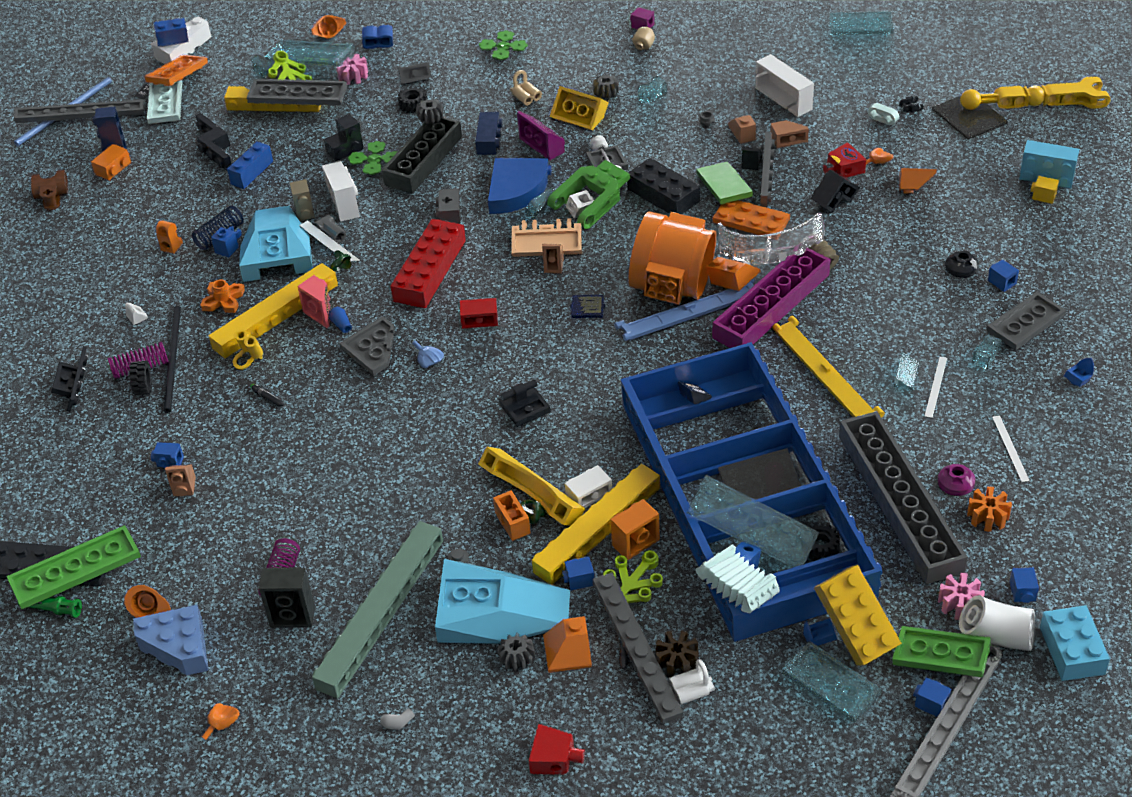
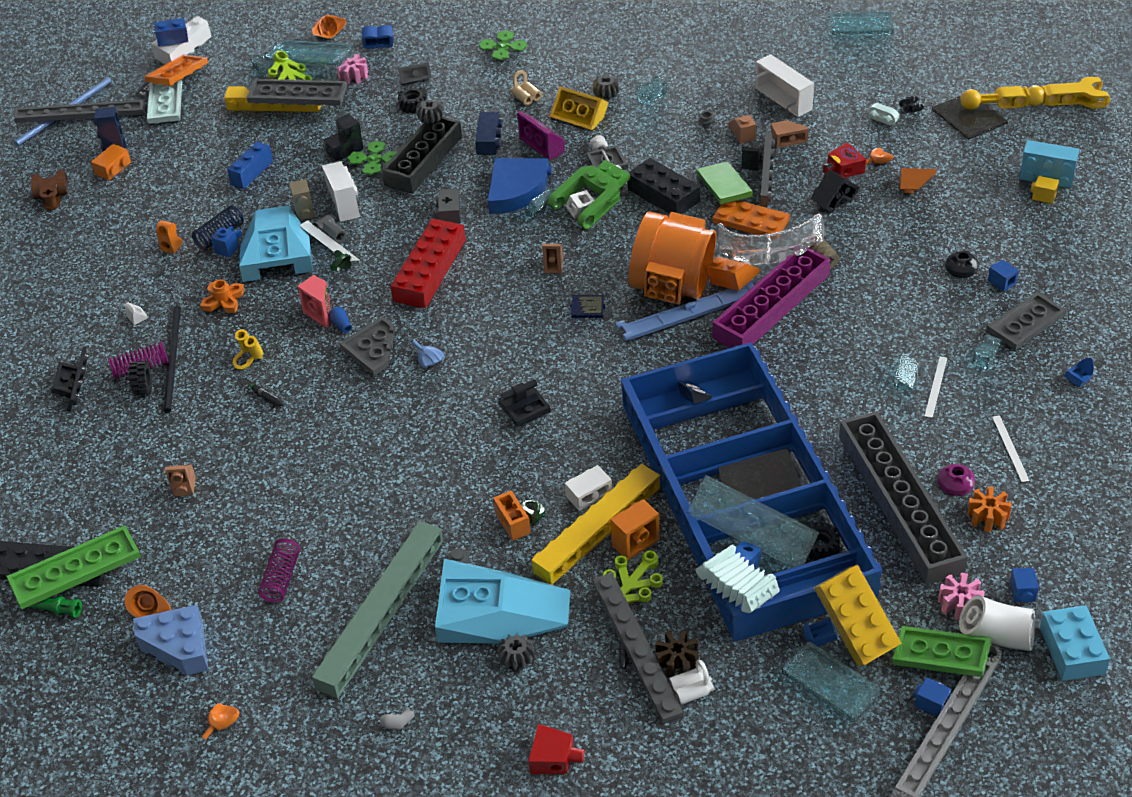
blue brick [151,442,184,468] -> none
black bracket [195,112,232,171] -> none
yellow brick [208,263,338,358] -> none
pearl dark grey brick [259,567,315,628] -> none
red brick [460,298,498,329] -> none
yellow arch [478,447,585,526] -> none
light nougat hinge [512,218,582,257] -> none
orange slope [543,616,592,673] -> none
blue brick [562,557,594,591] -> none
magenta brick [630,7,654,29] -> none
tan head [632,27,655,50] -> none
yellow piece [772,316,885,418] -> none

